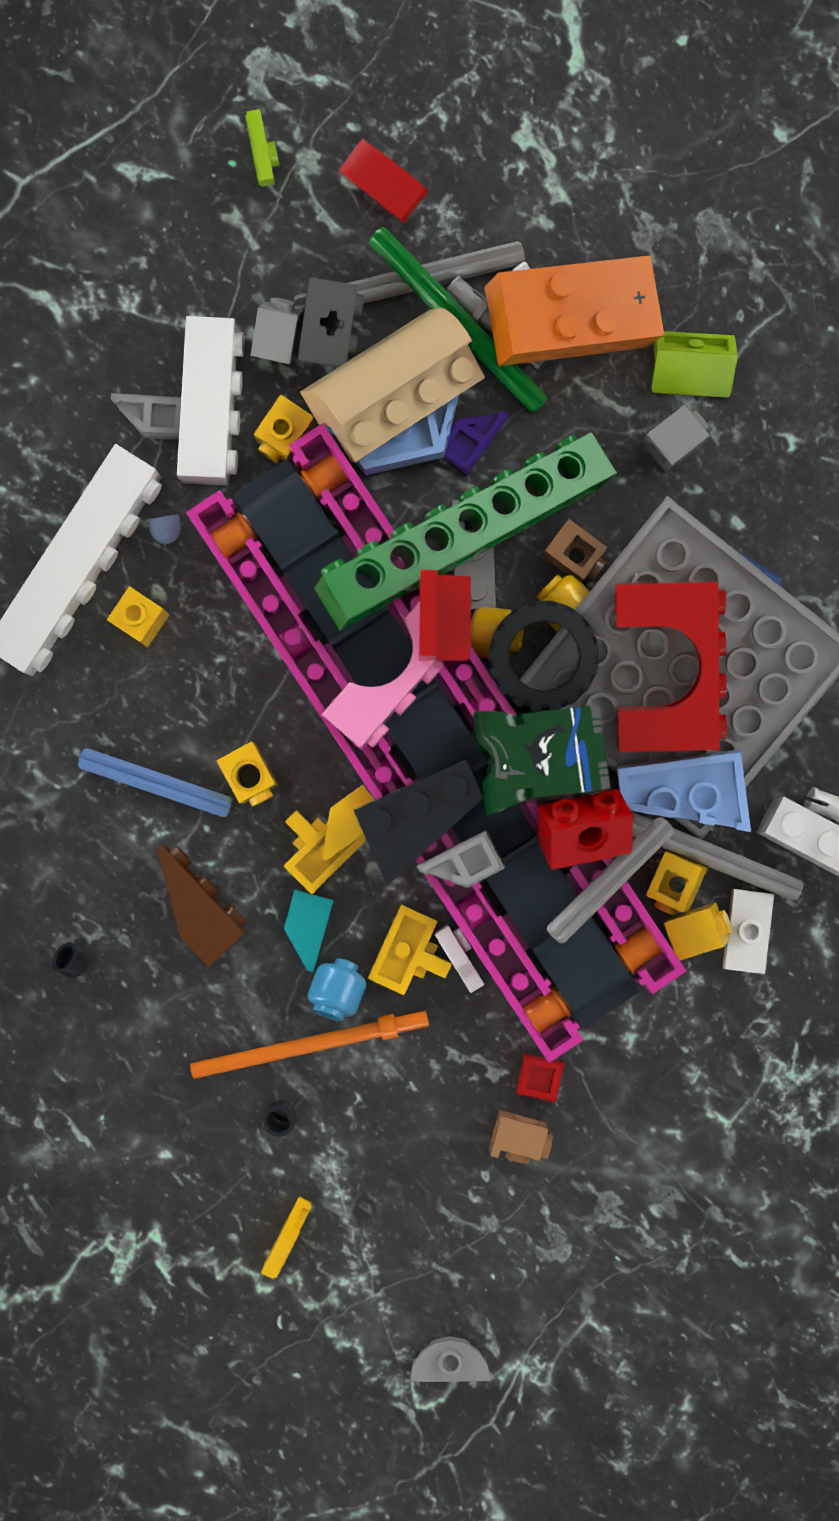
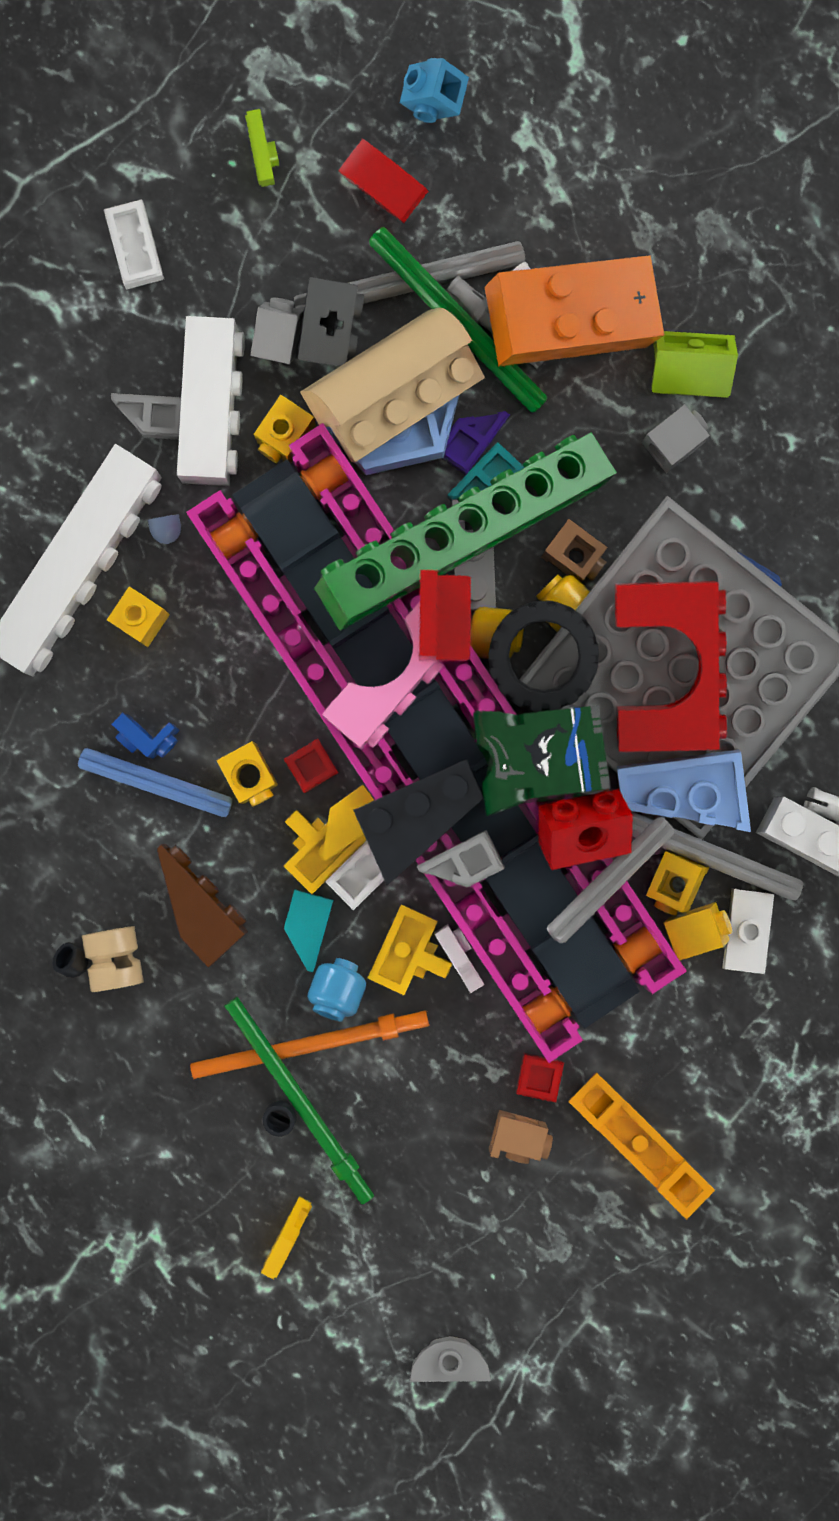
none -> tan wheel [82,926,144,992]
none -> white plate [104,199,164,289]
none -> blue bracket [112,712,180,759]
none -> green bar [224,997,374,1205]
none -> red tile [284,739,339,793]
none -> white plate [325,841,384,910]
none -> dark azure brick [399,58,469,123]
none -> teal tile [447,442,524,502]
none -> light orange slope [568,1072,715,1220]

